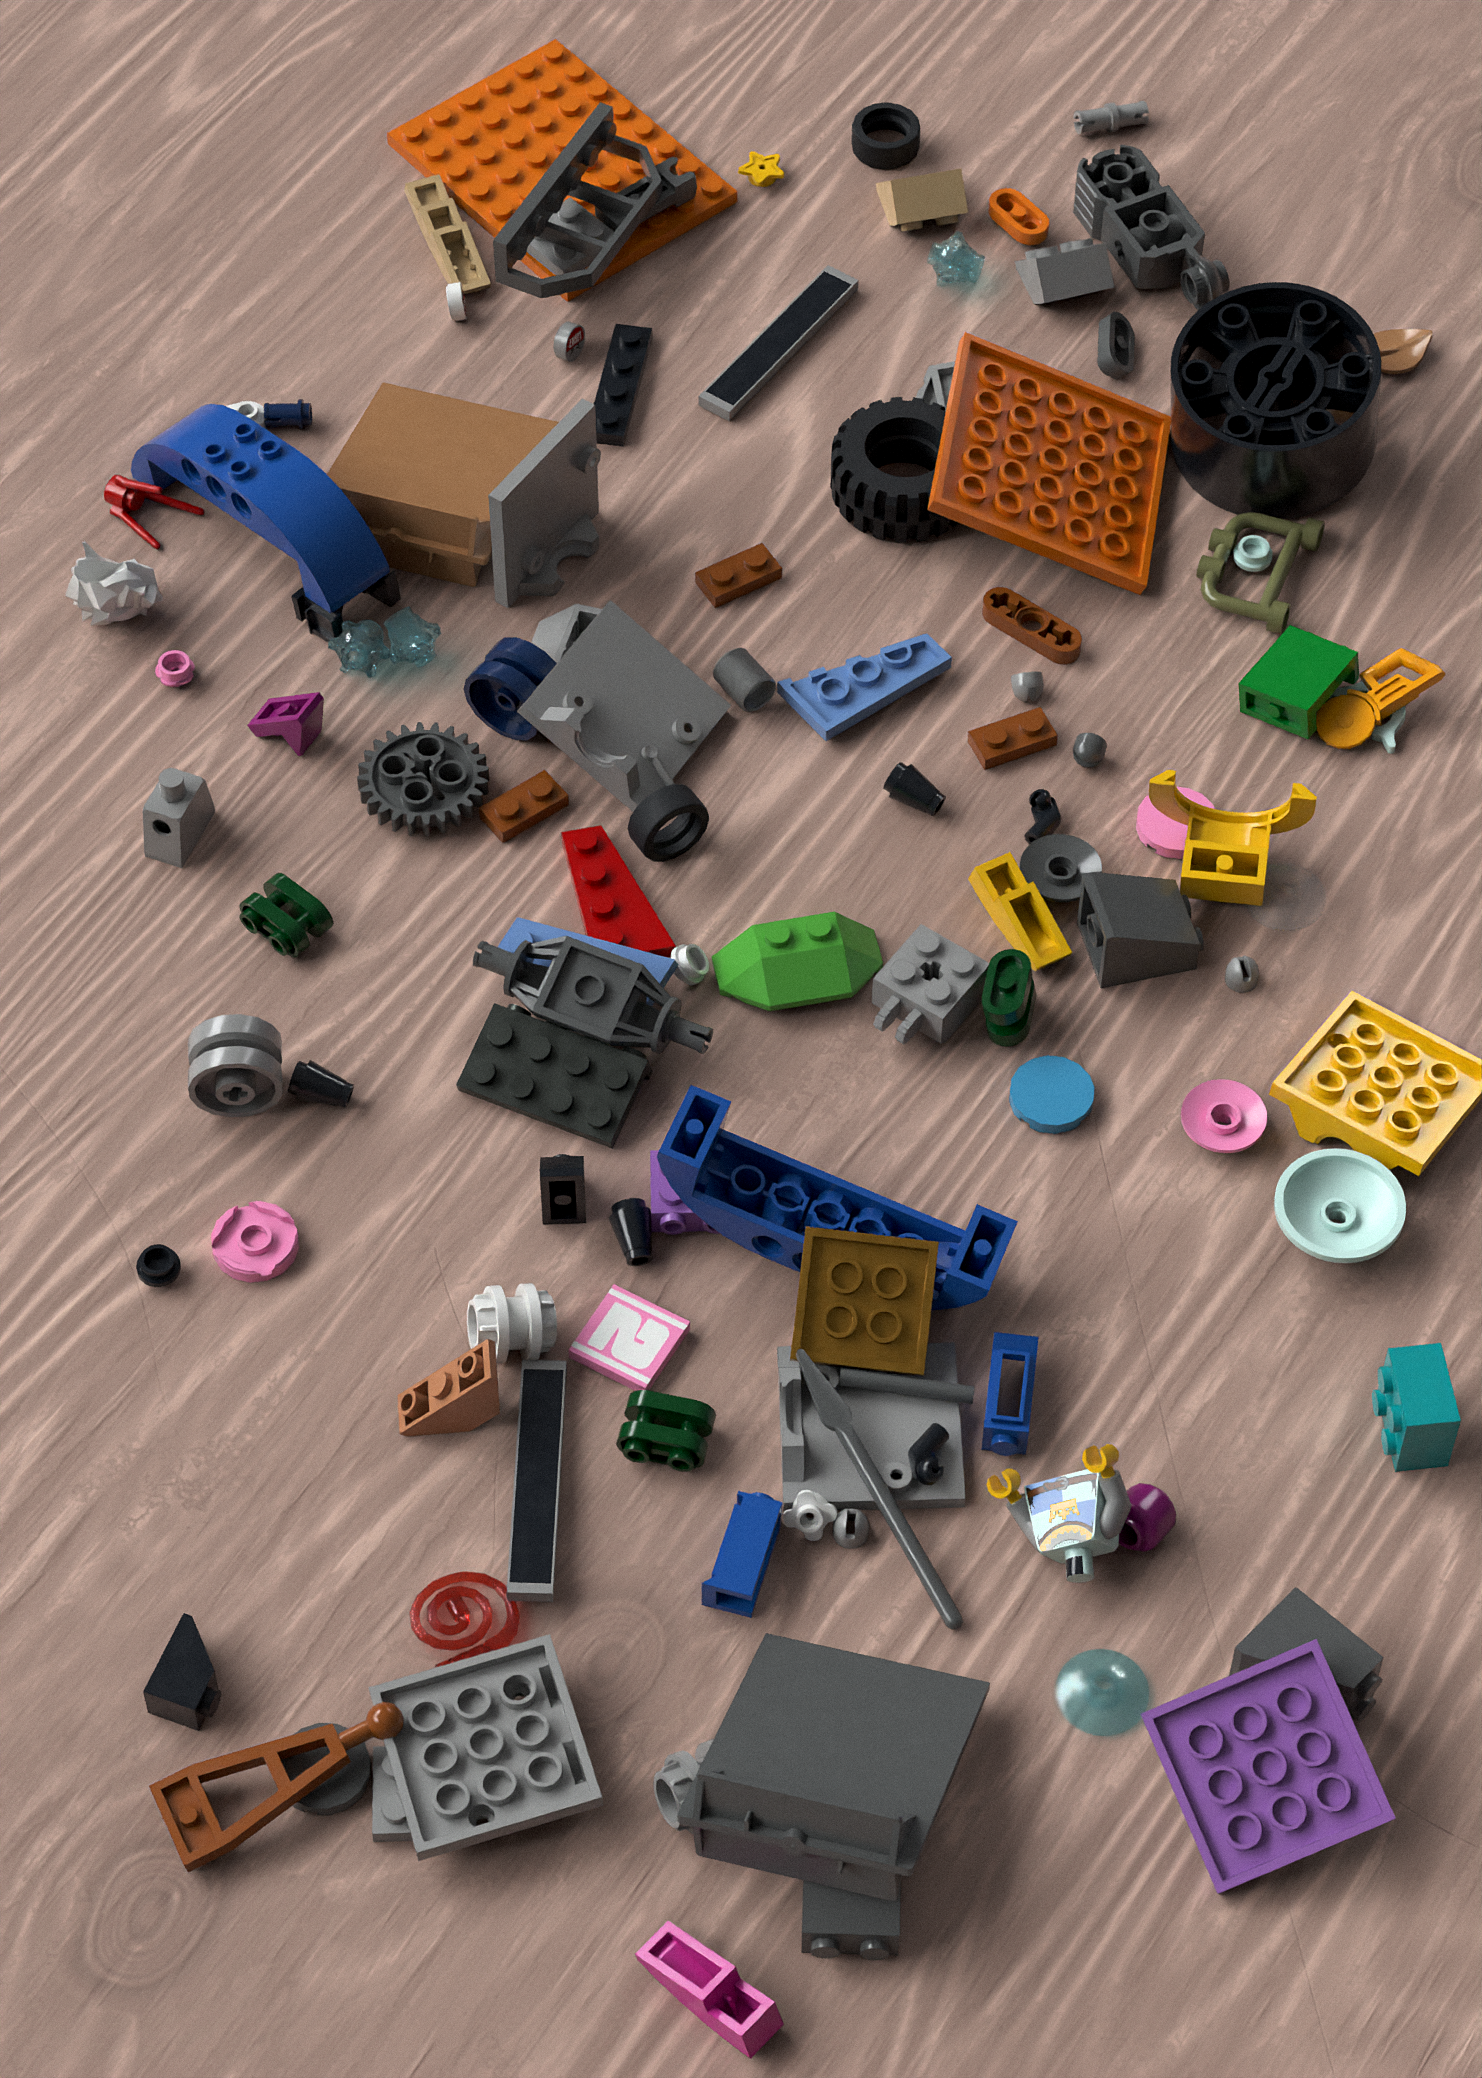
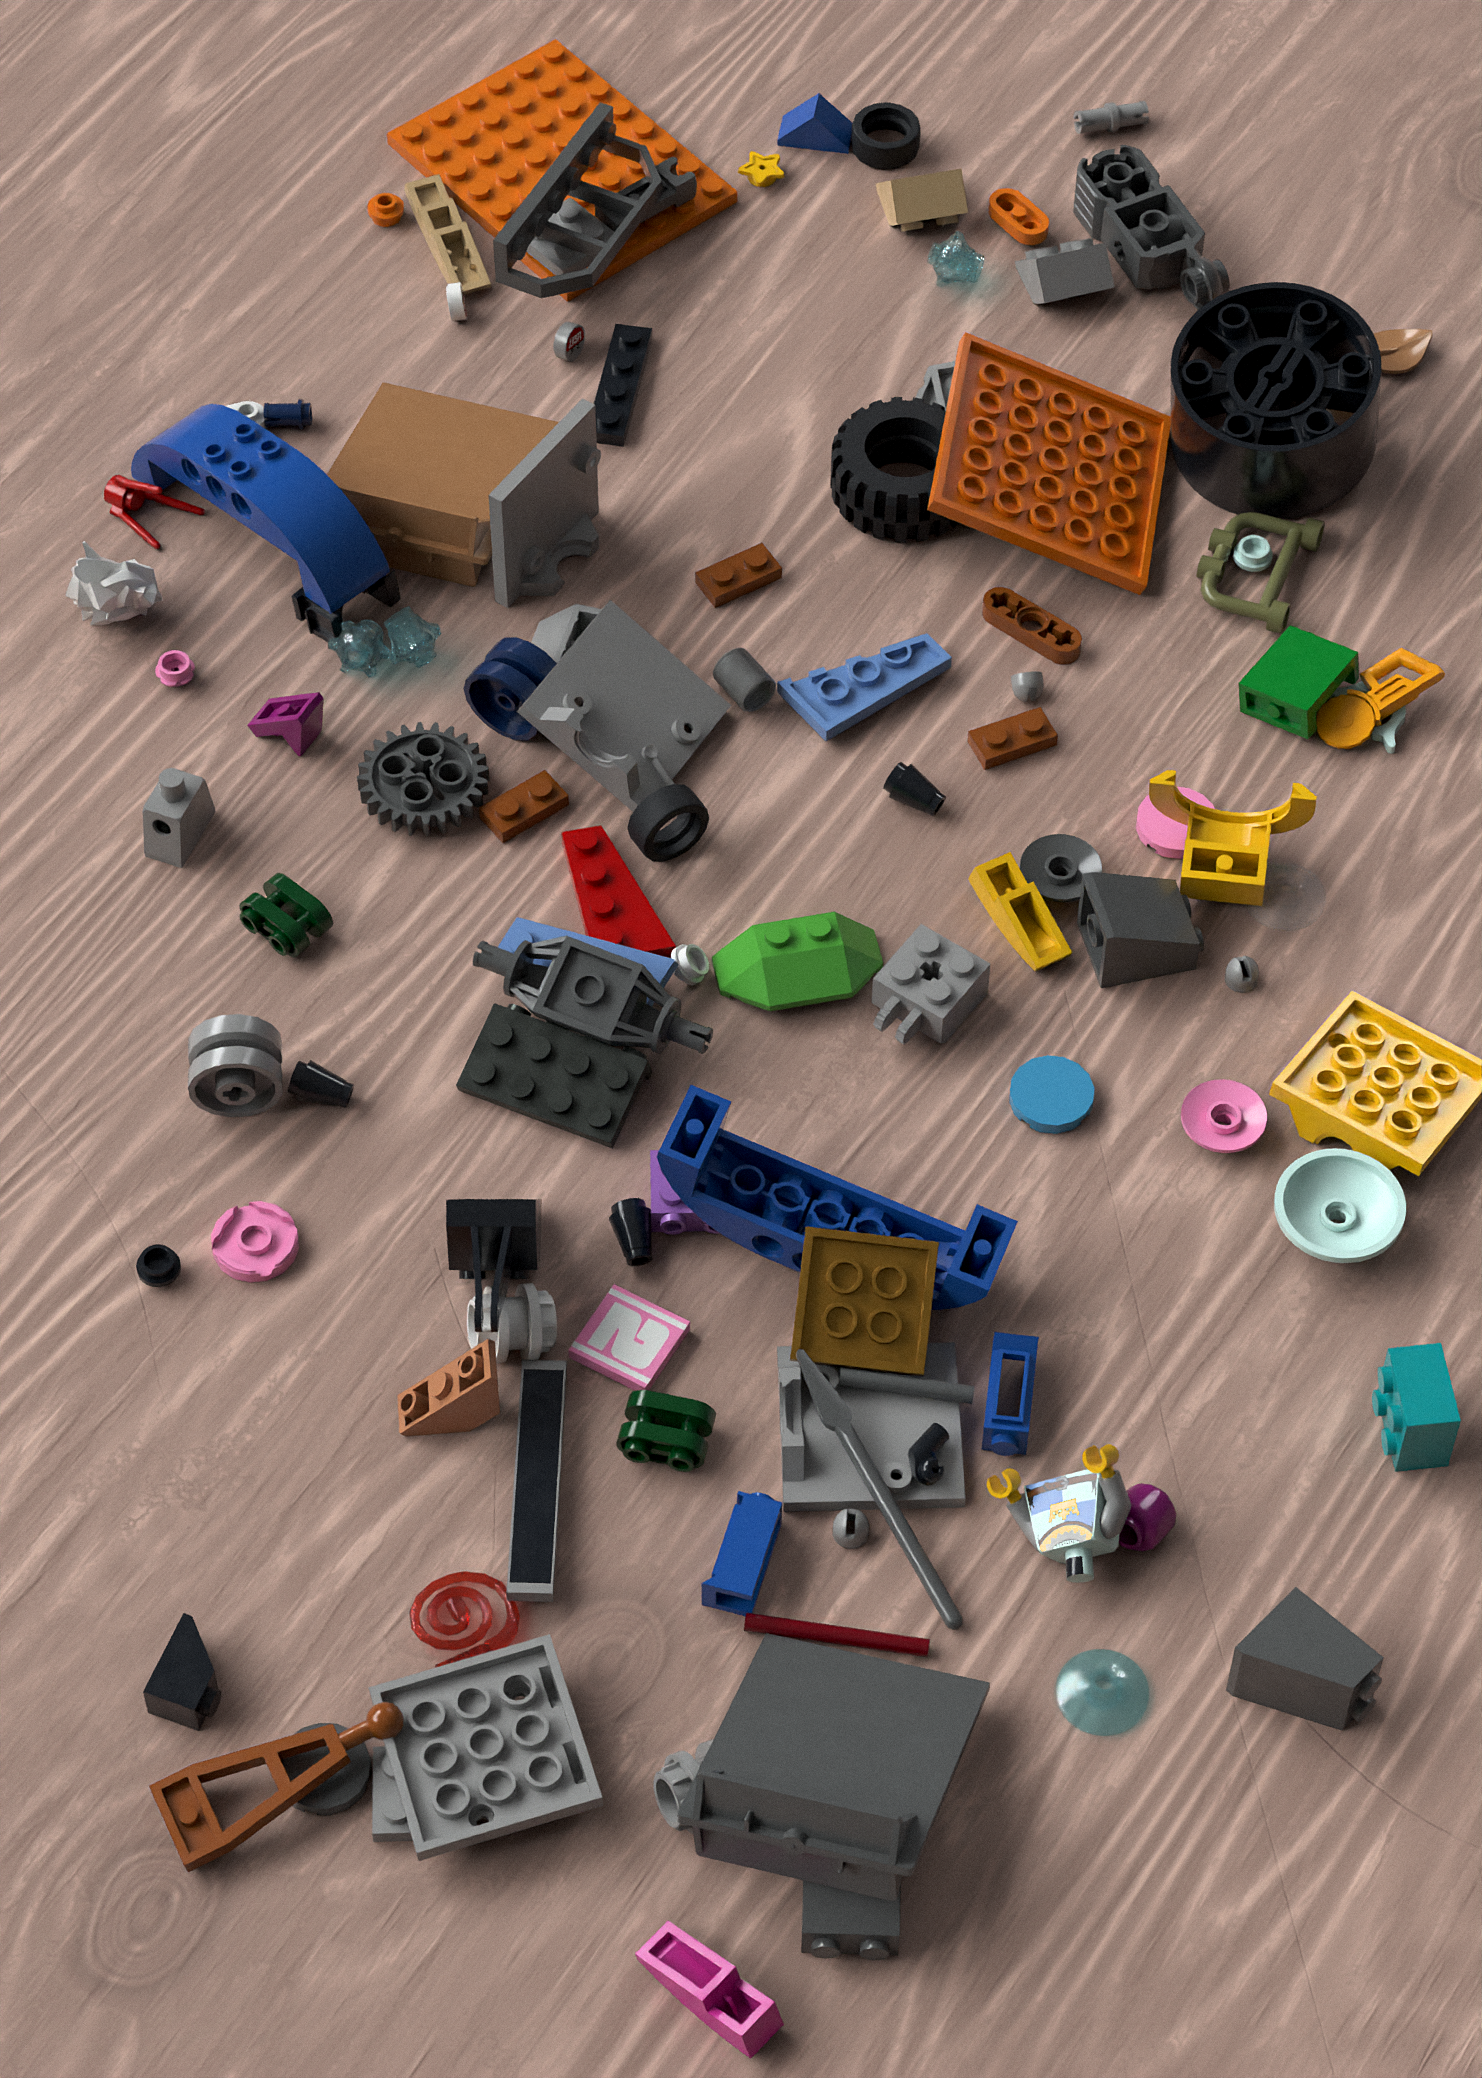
black slope [540,1154,586,1225] -> none
black tile [699,265,859,421] -> none
white plate [783,1490,837,1541] -> none
dark green brick [982,949,1036,1047] -> none
black arm [1024,789,1061,845] -> none
dark grey hinge [1073,733,1107,768] -> none
dark grey plate [1097,312,1135,379] -> none
medium lavender plate [1141,1639,1396,1894] -> none
none -> orange plate [367,193,404,227]
none -> black slope [446,1199,542,1332]
none -> dark red bar [744,1613,930,1658]
none -> blue slope [777,93,852,154]

